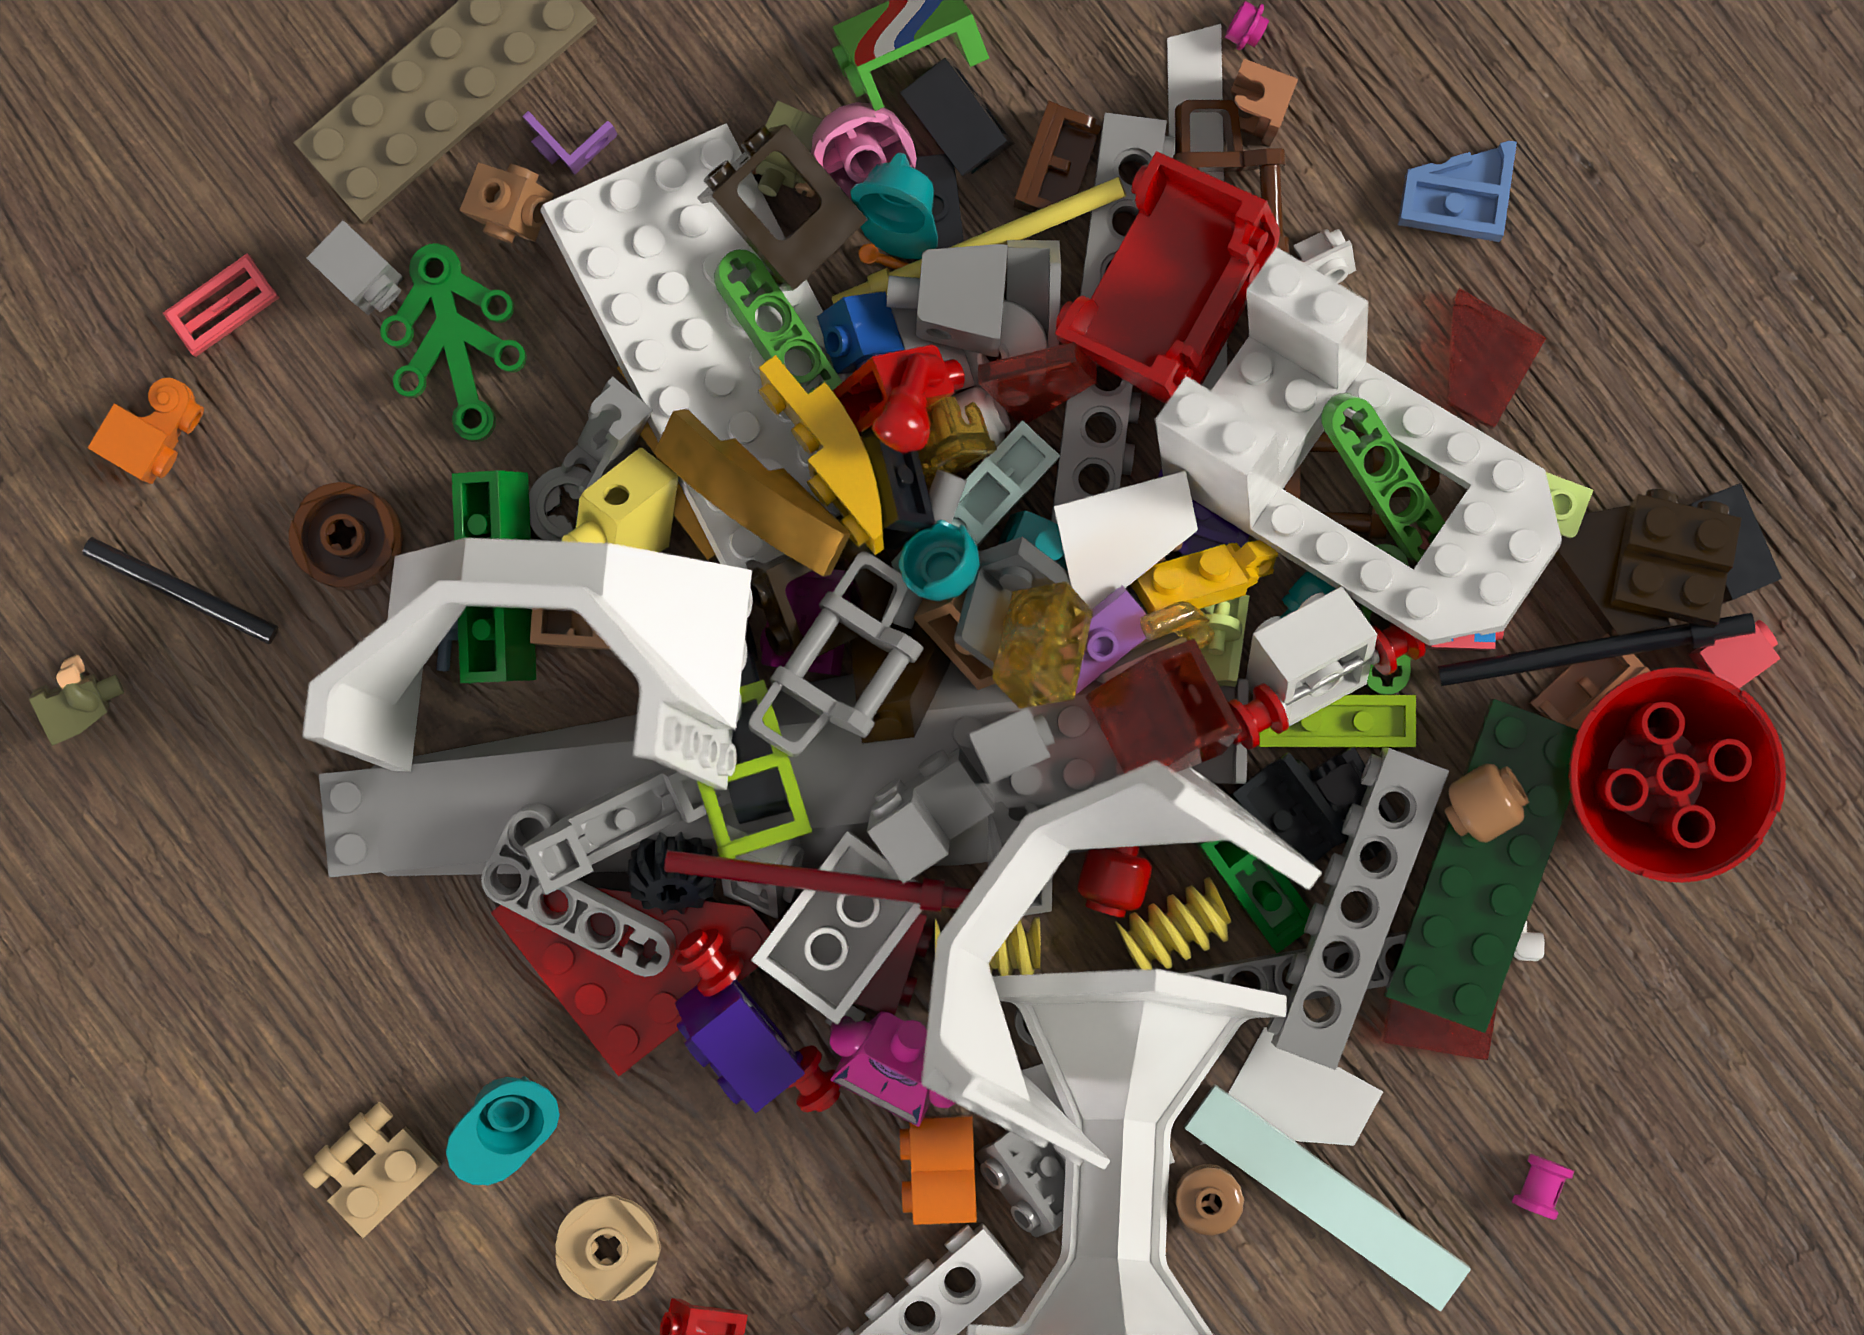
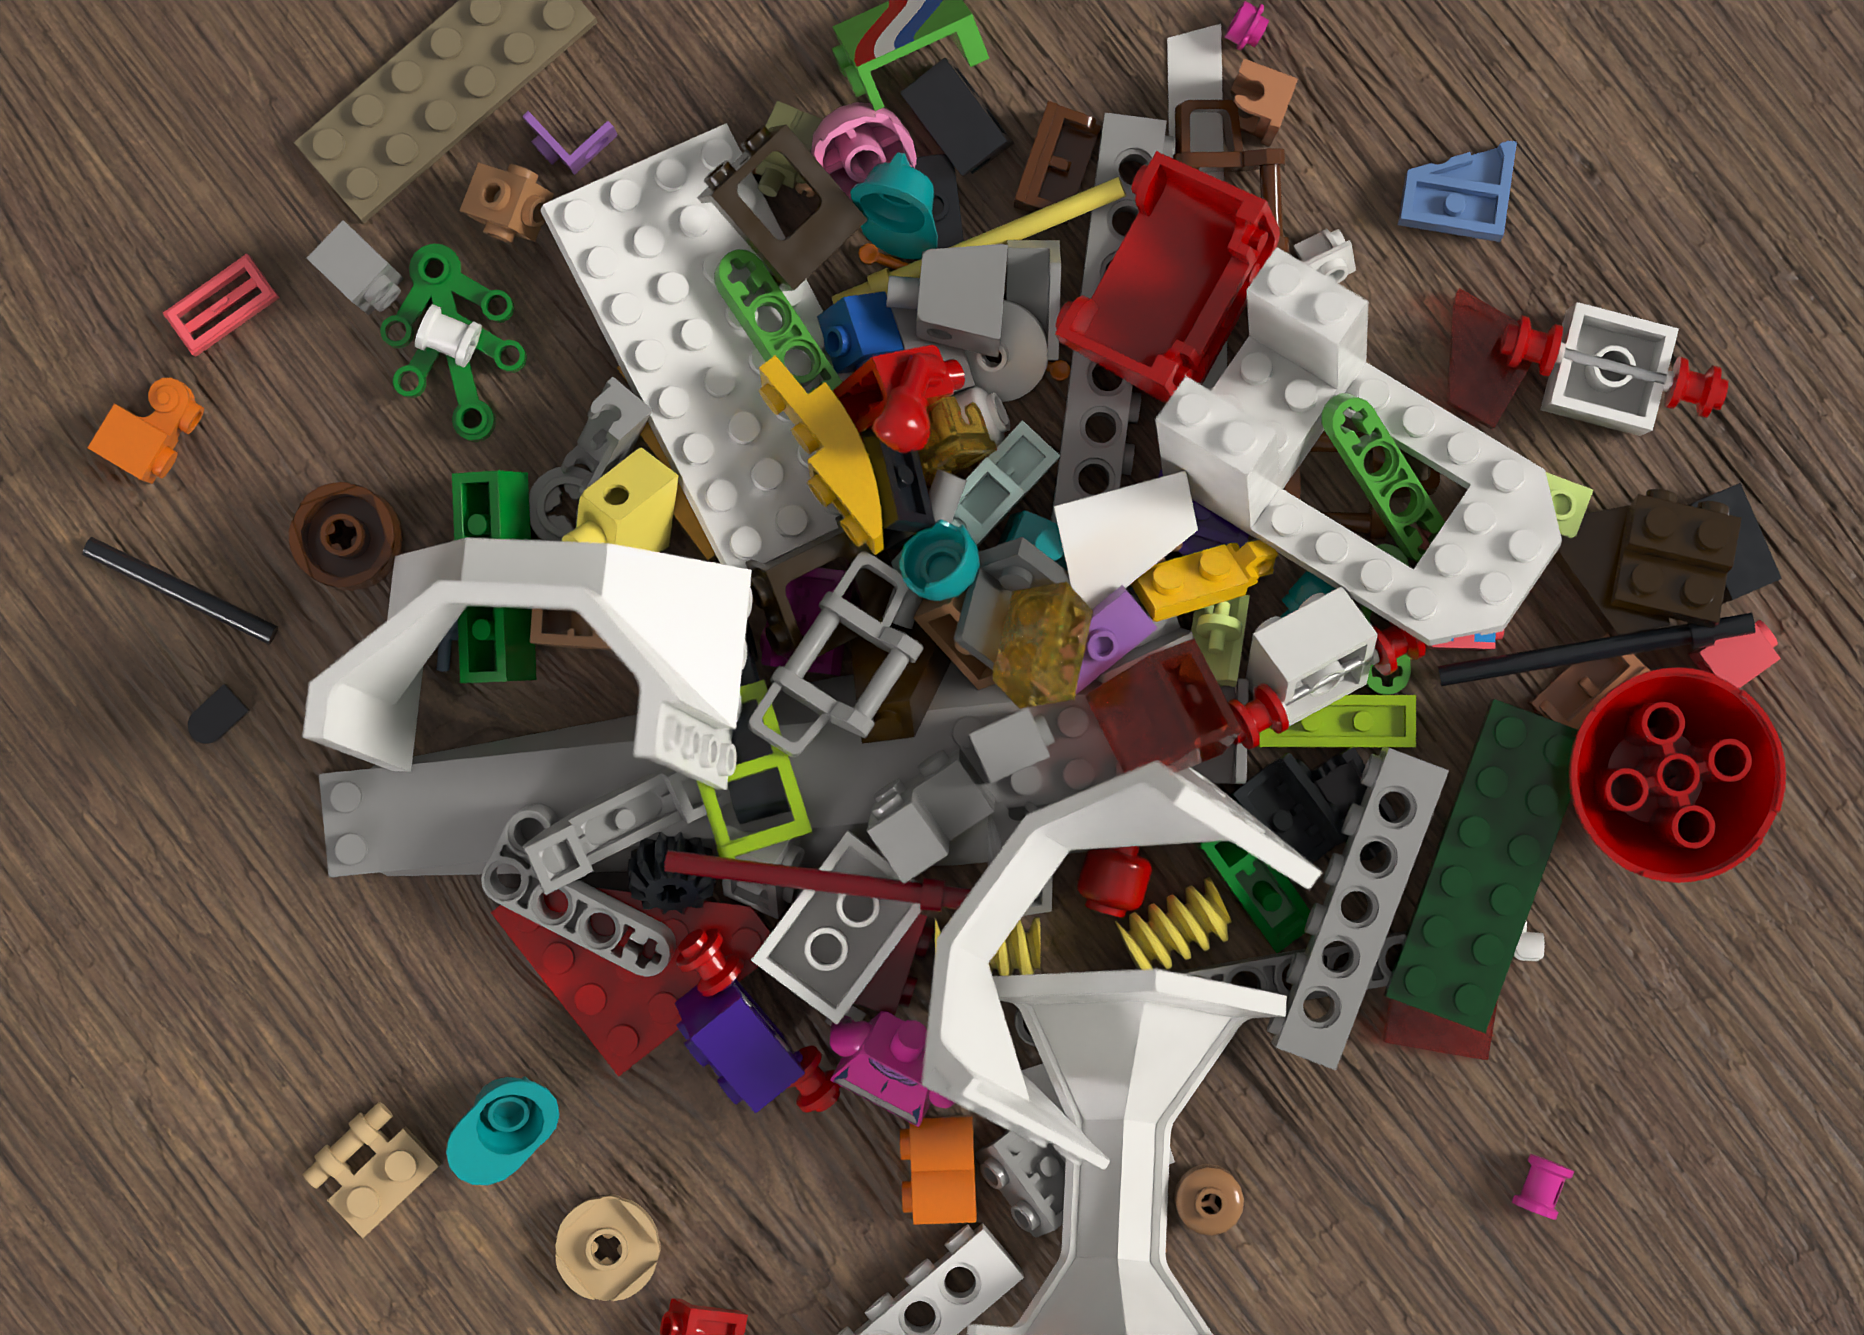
olive piece [29,654,124,746] -> none
pearl gold slope [654,409,851,576] -> none
clear red wing [978,342,1097,424] -> none
clear yellow arm [1140,601,1215,650] -> none
light aqua tile [1184,1084,1471,1312] -> none
white sticker [1200,1027,1383,1146] -> none
medium nougat head [1445,763,1529,842] -> none
none -> black piece [188,684,250,744]
none -> white bush [415,304,482,368]
none -> white brick [1500,302,1729,436]

